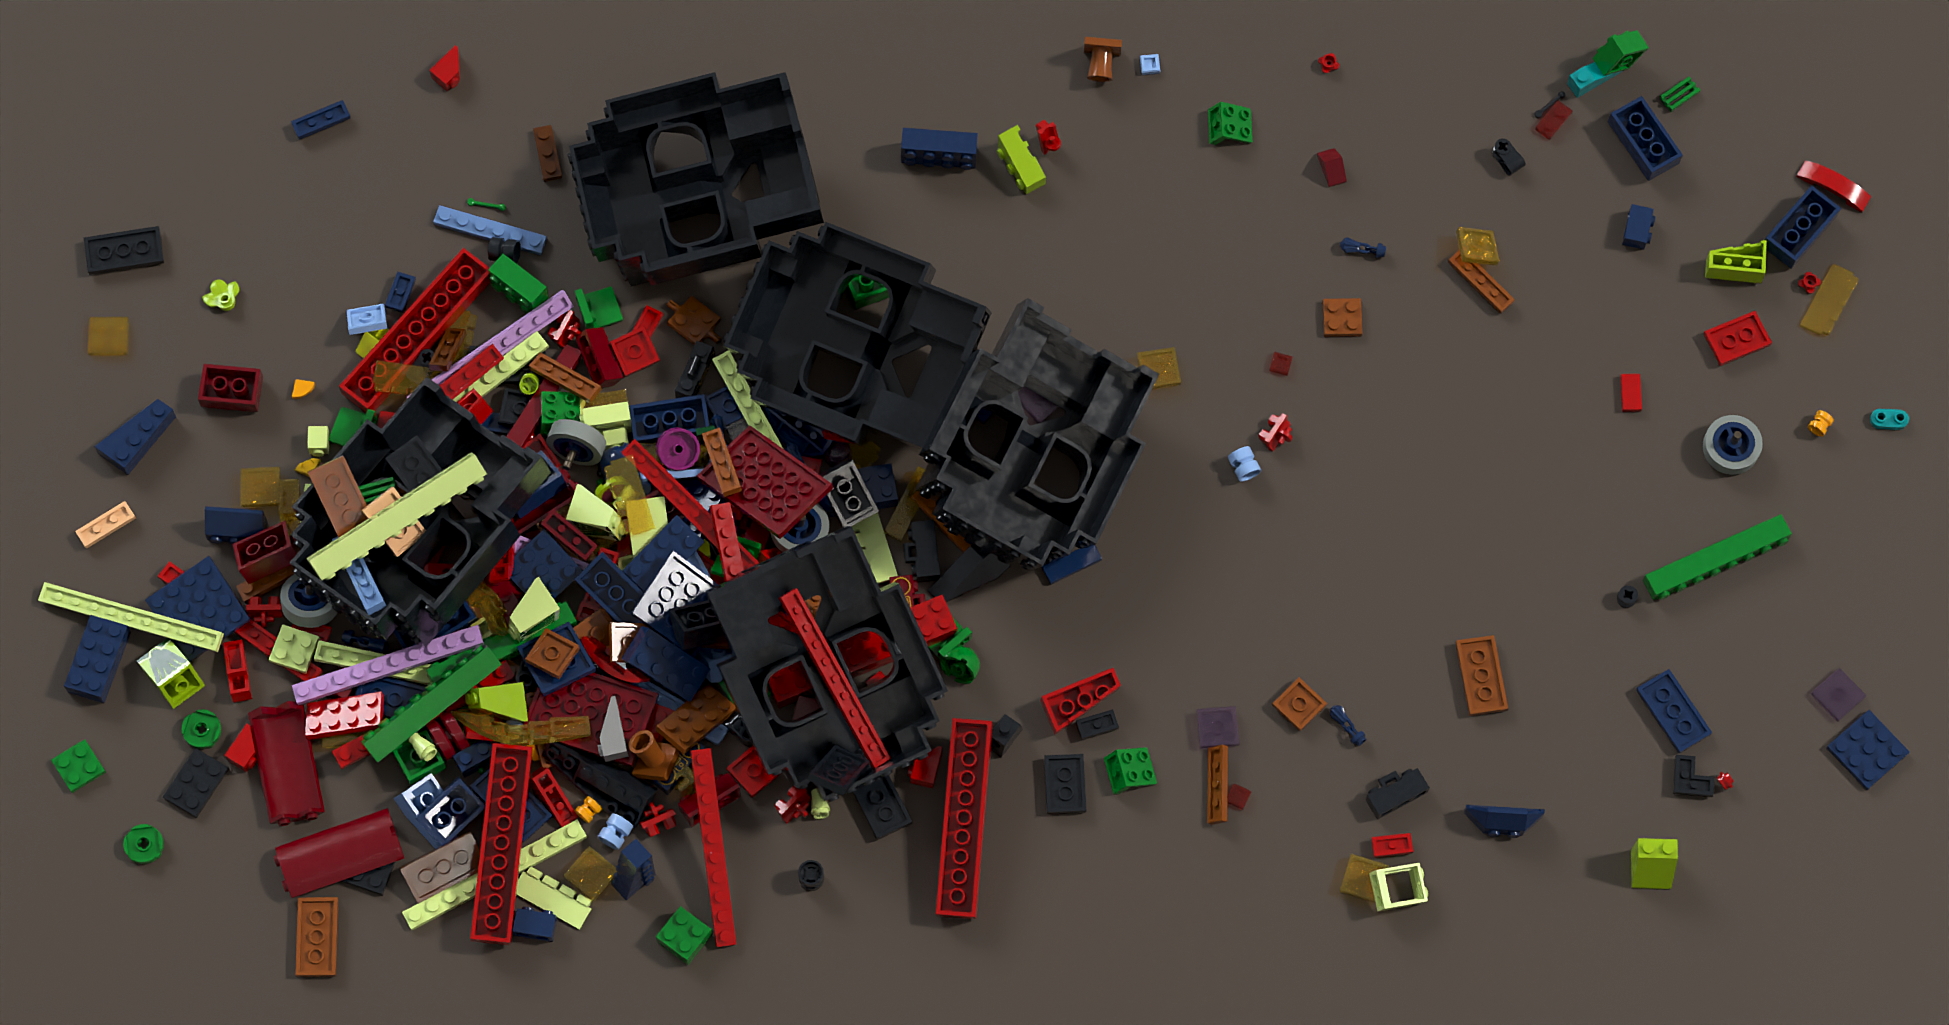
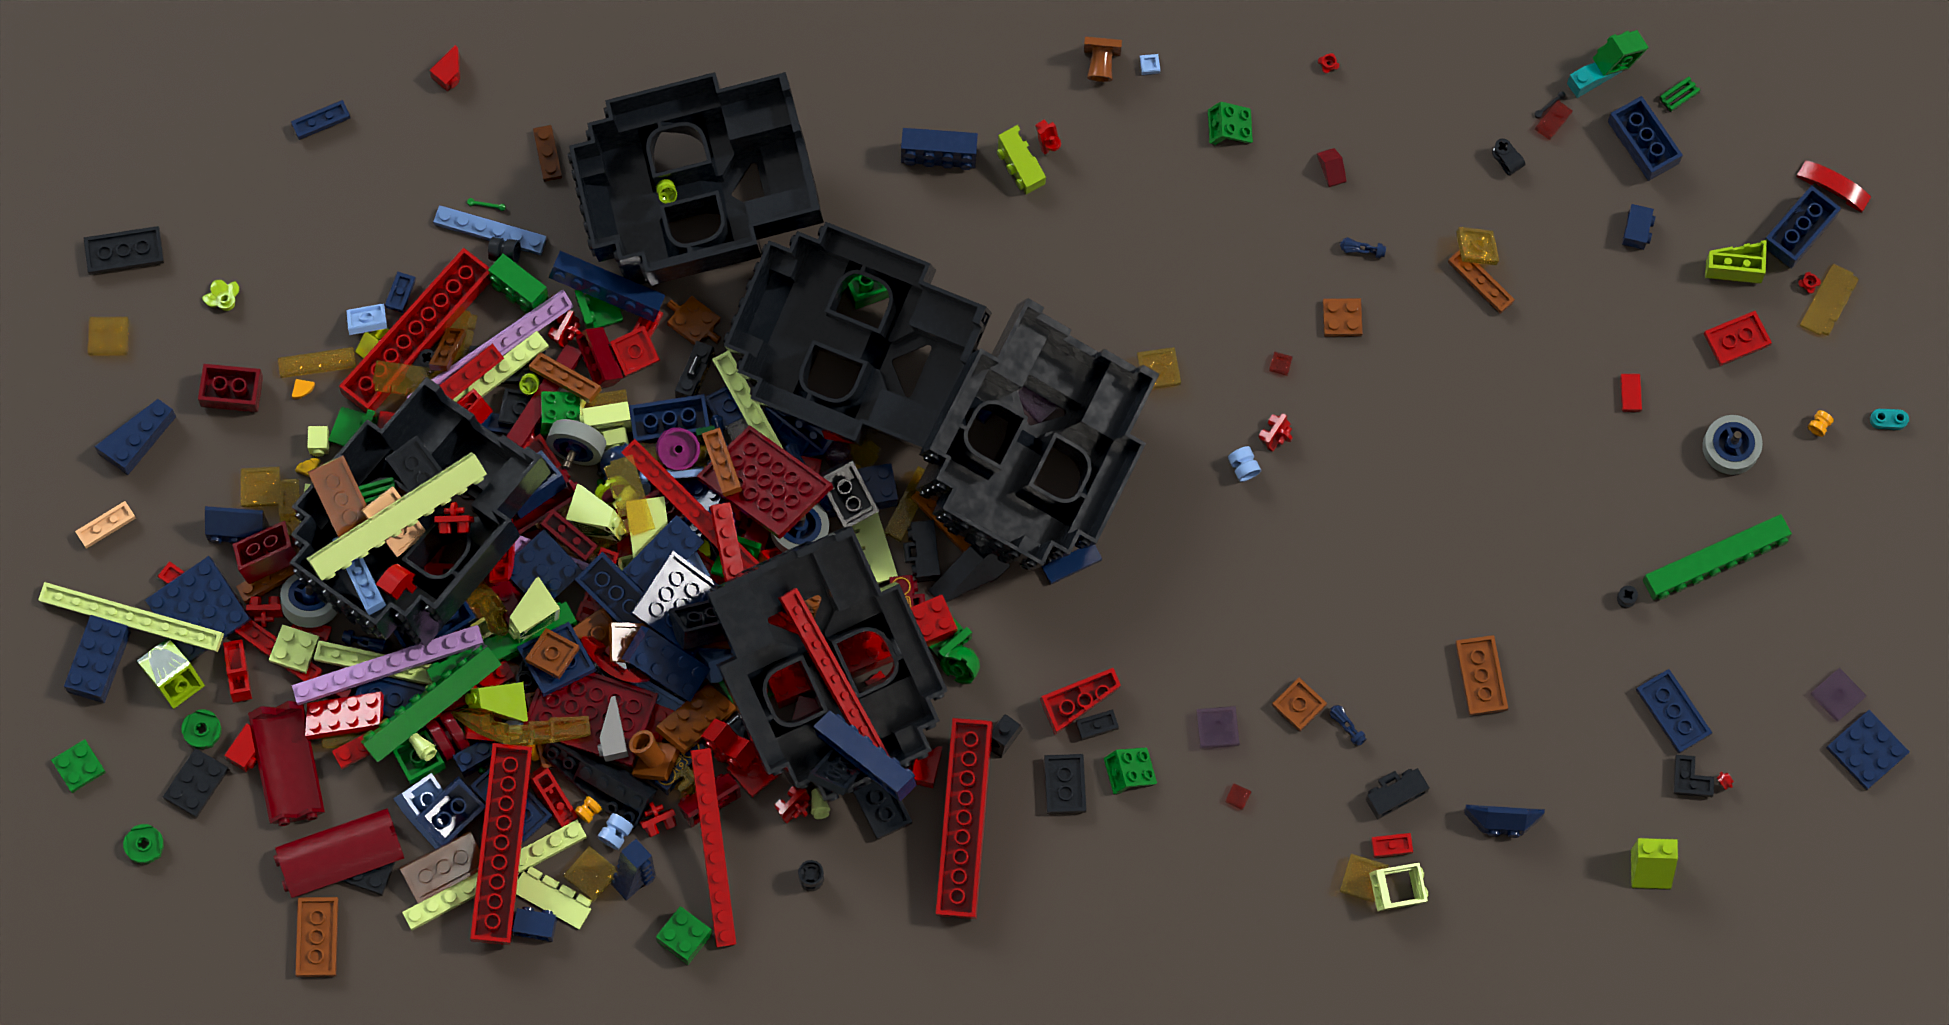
dark orange plate [1207,745,1228,825] -> none
none -> clear yellow plate [278,347,356,378]
none -> red brick [376,564,417,600]
none -> red hips [435,502,474,534]
none -> dark blue brick [549,251,665,322]
none -> lime wheel [656,179,677,204]
none -> red brick [701,718,757,770]
none -> dark blue brick [813,711,917,801]

